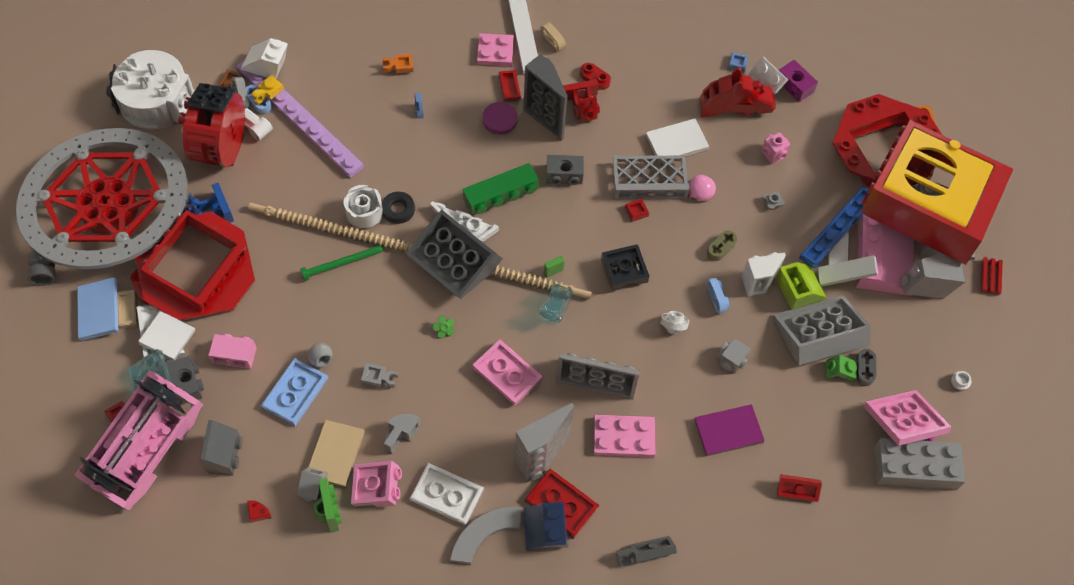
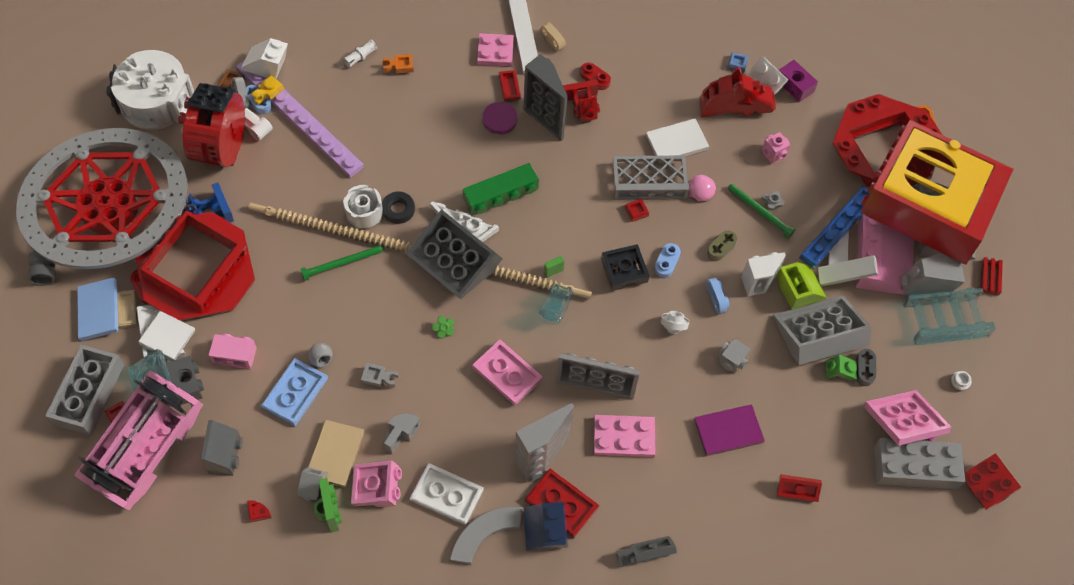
medium blue tile [414,93,424,118] -> none
dark grey brick [546,155,584,185] -> none
none -> light grey brick [45,345,124,436]
none -> white pin [343,40,377,68]
none -> light blue plate [654,243,681,278]
none -> green bar [728,184,796,239]
none -> clear light blue fence [903,287,995,345]
none -> red plate [964,453,1021,511]

